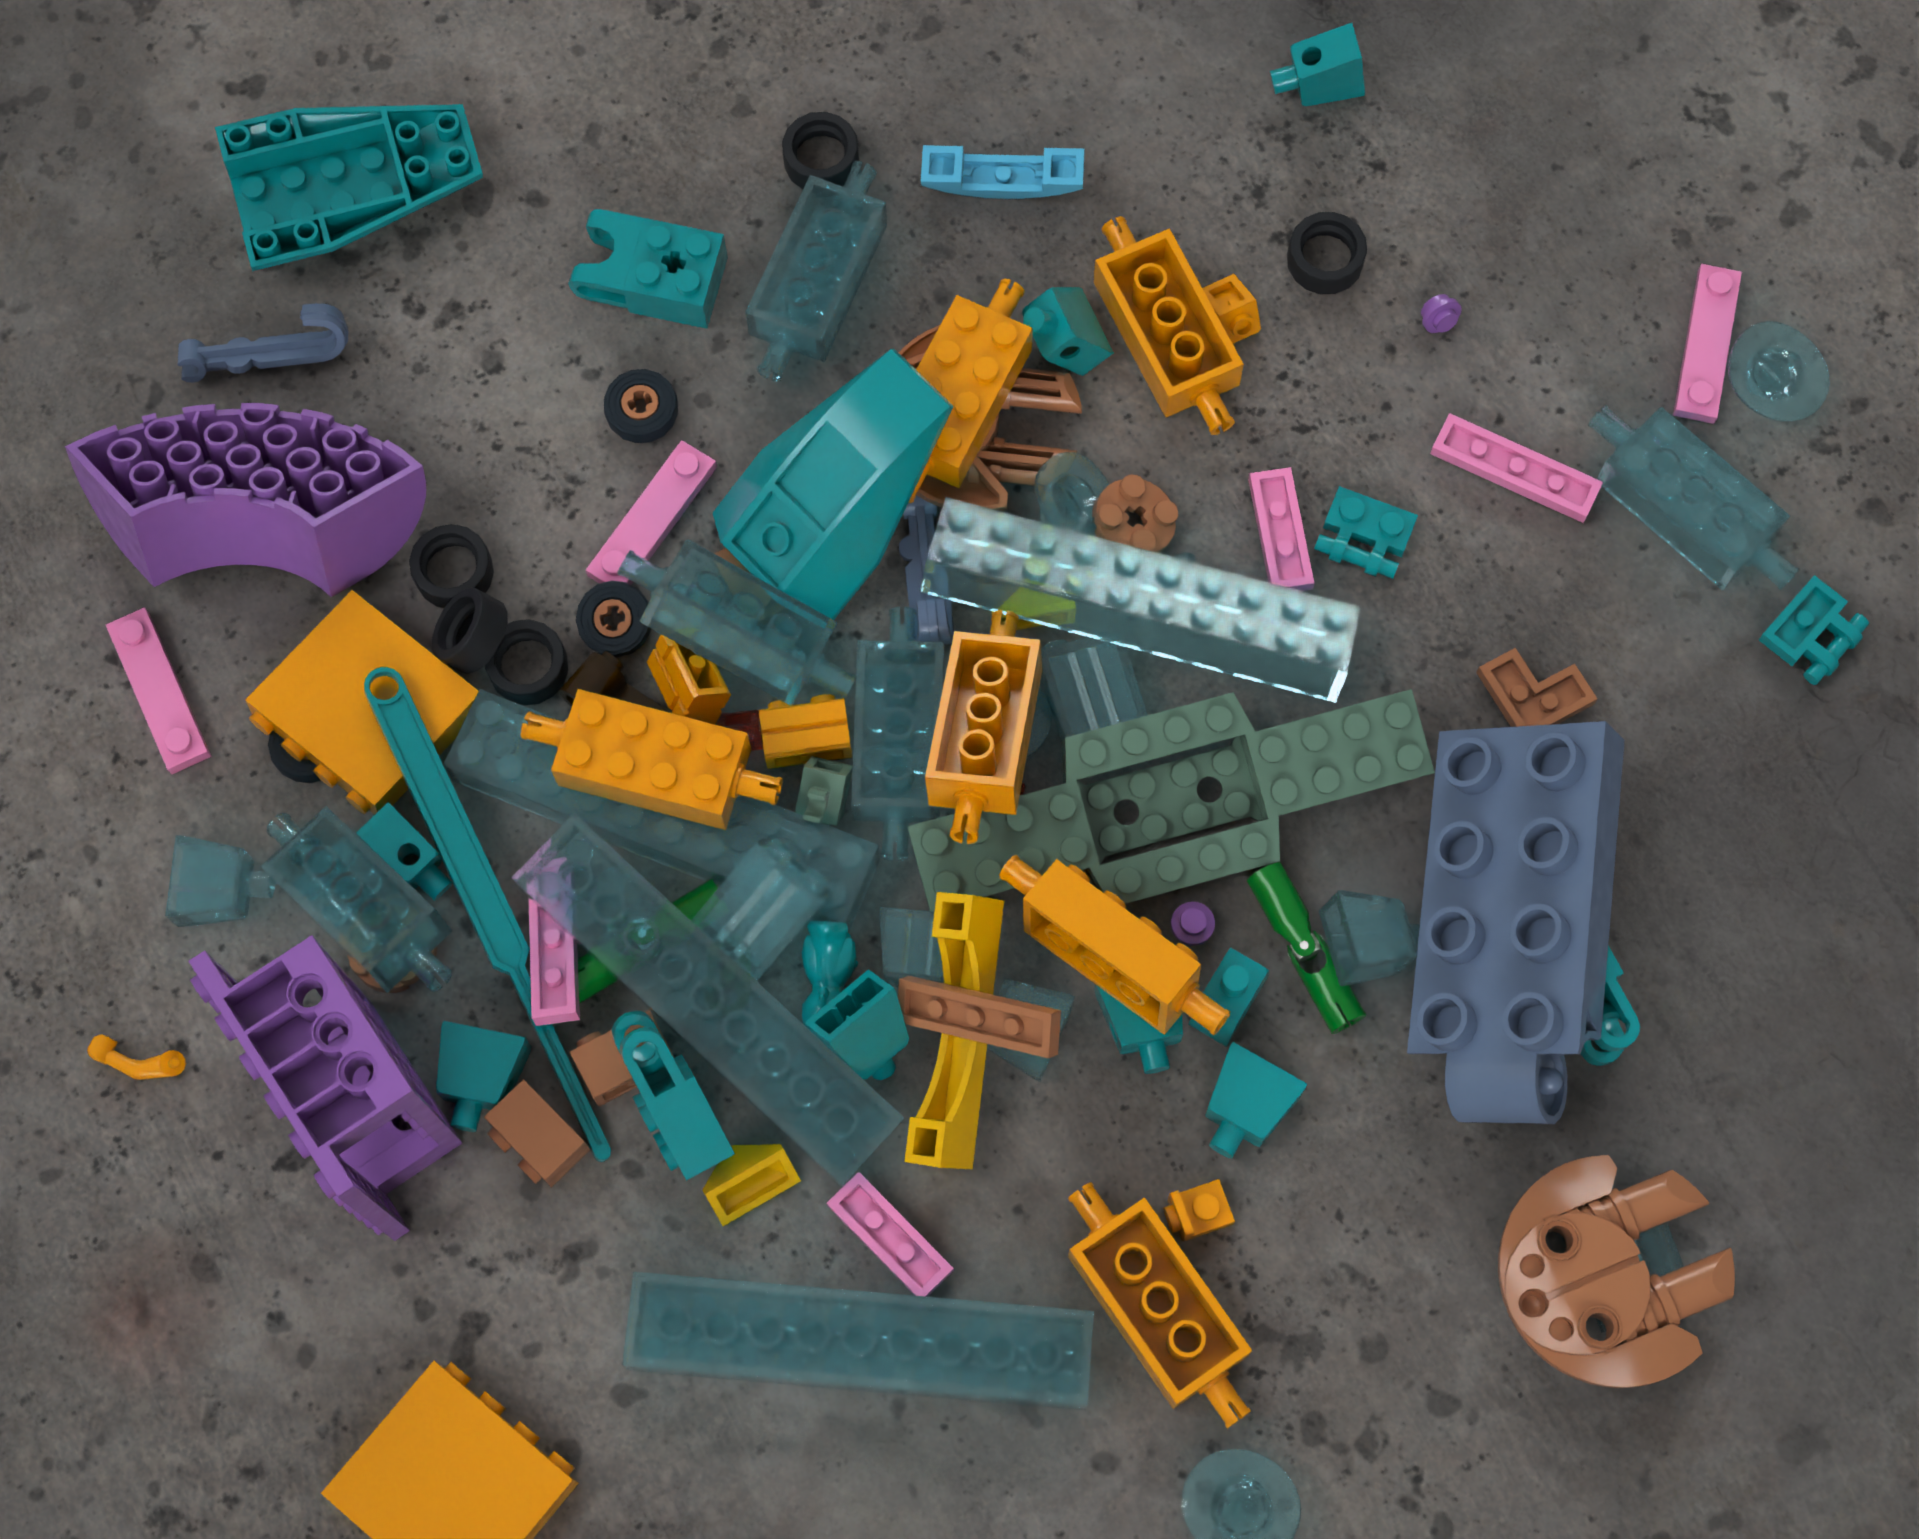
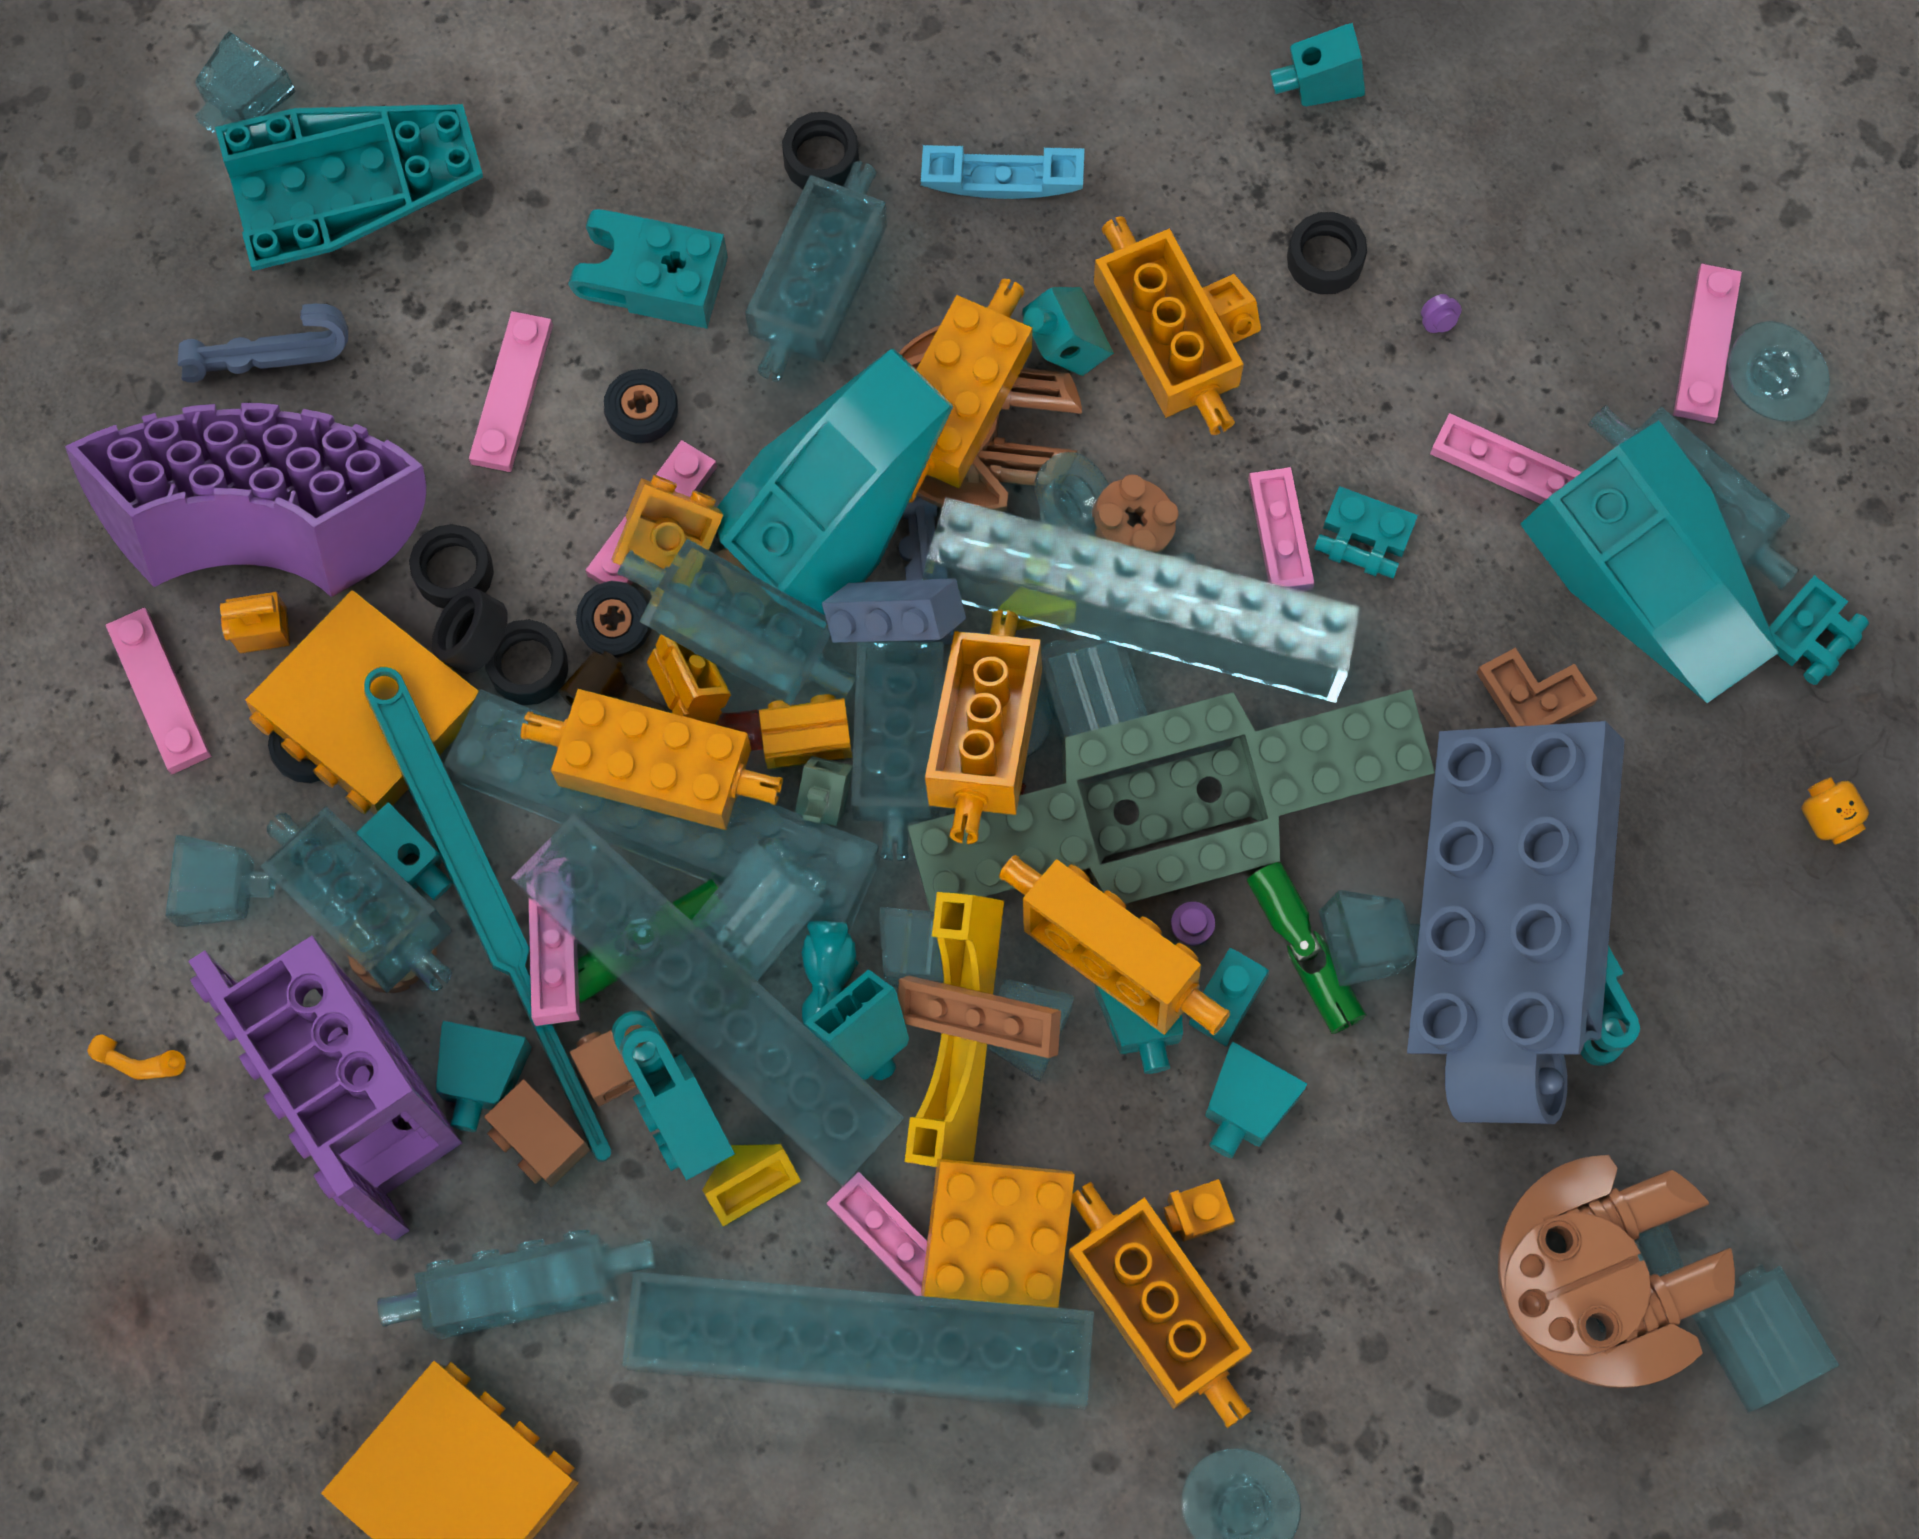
none -> clear light blue torso [195,31,295,133]
none -> light orange brick [220,592,290,654]
none -> clear light blue brick [377,1230,656,1340]
none -> bright pink plate [469,311,553,472]
none -> light orange plate [611,475,723,592]
none -> sand blue brick [822,579,966,643]
none -> light orange plate [921,1159,1075,1310]
none -> teal wedge [1520,420,1779,703]
none -> clear light blue brick [1692,1265,1839,1413]
none -> light orange head [1801,777,1869,845]

